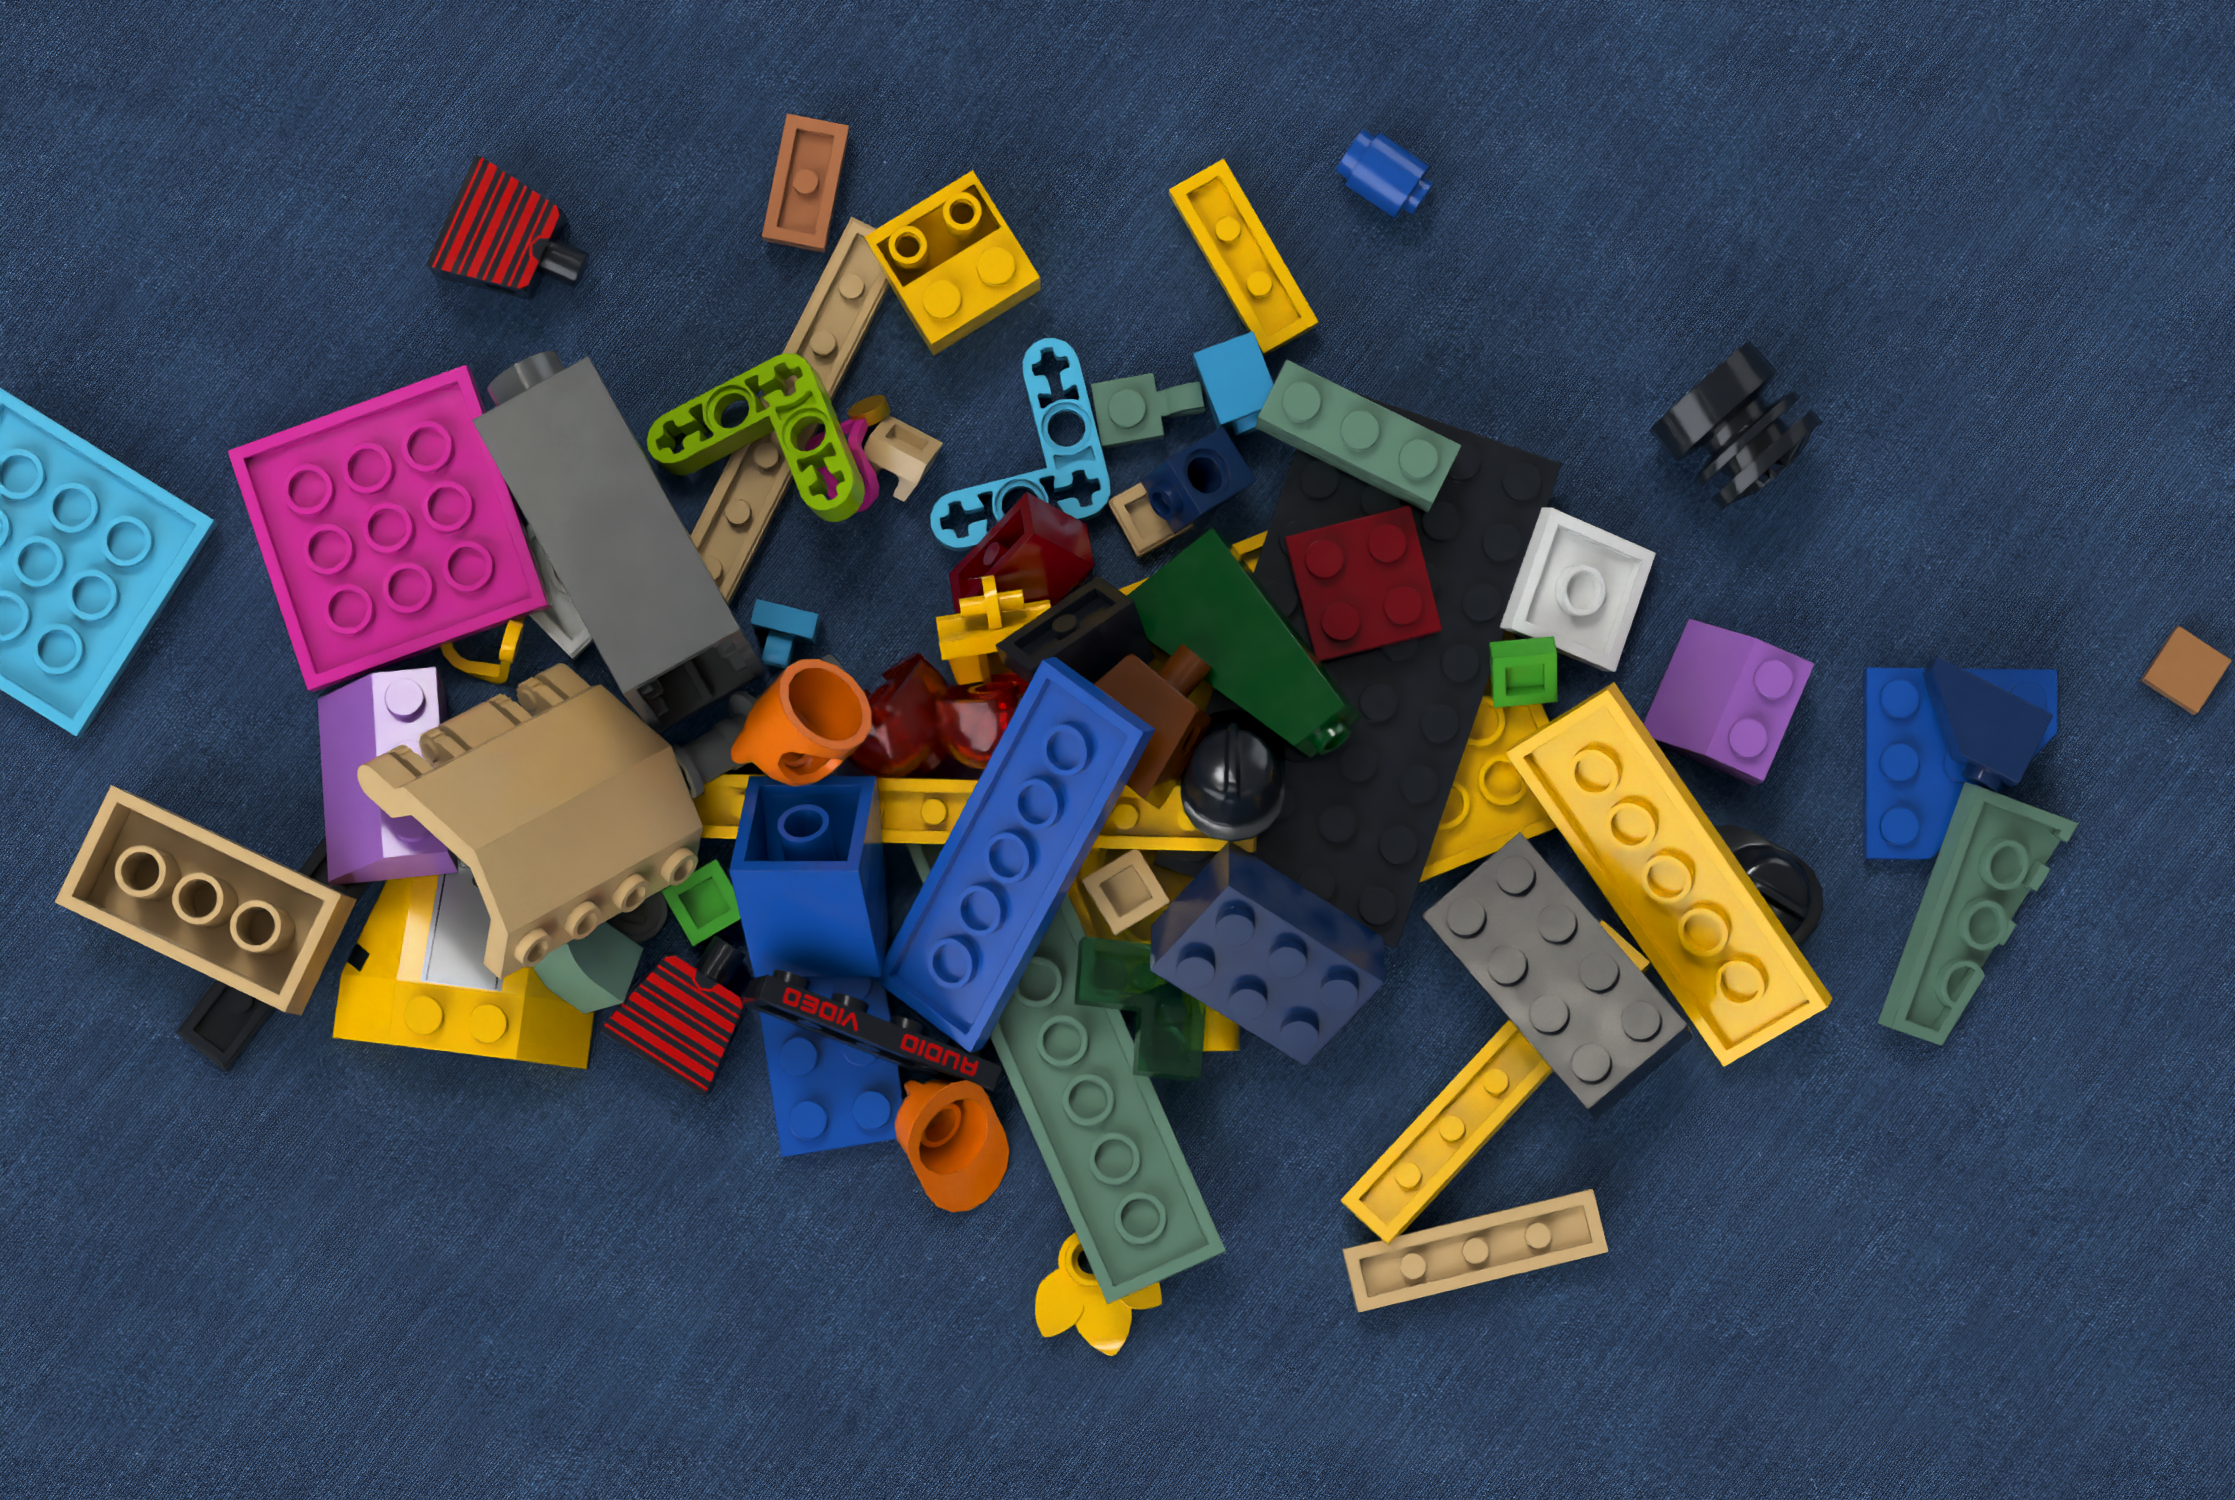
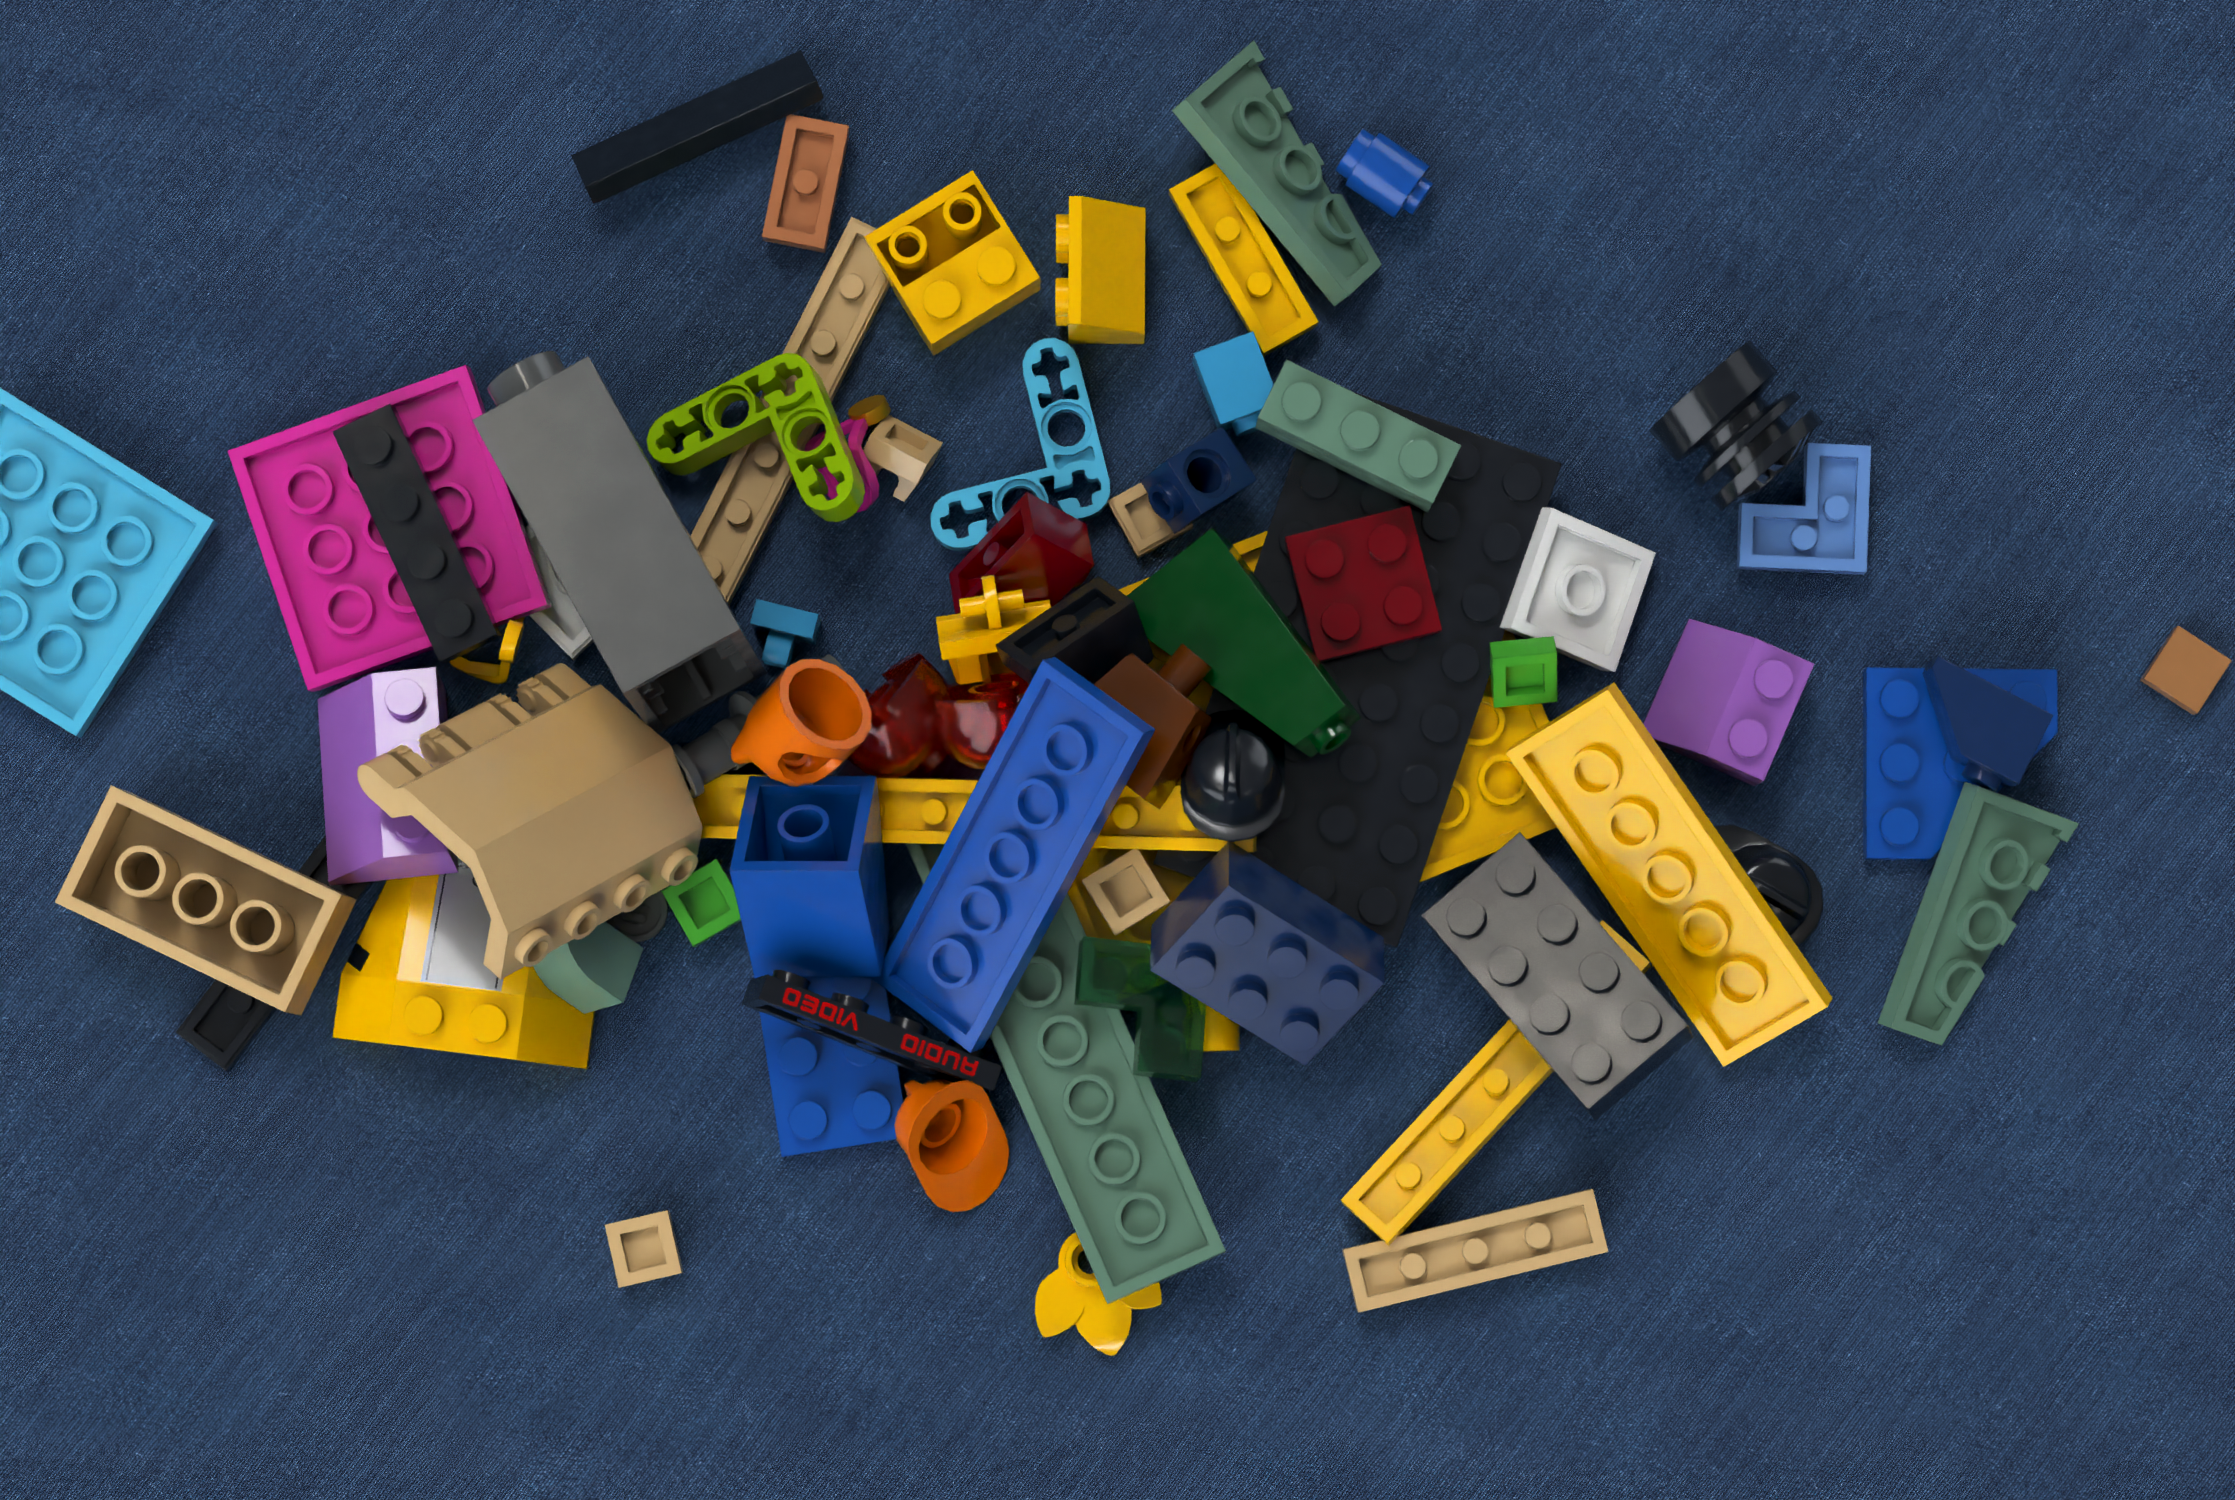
torso [426,155,590,300] -> none
torso [600,935,747,1097] -> none
sand green plate [1091,373,1205,449] -> none
none -> black plate [333,404,502,664]
none -> black tile [571,50,824,204]
none -> tan plate [605,1210,684,1288]
none -> yellow slope [1055,196,1146,344]
none -> sand green wing [1172,41,1382,307]
none -> medium blue plate [1736,443,1871,575]

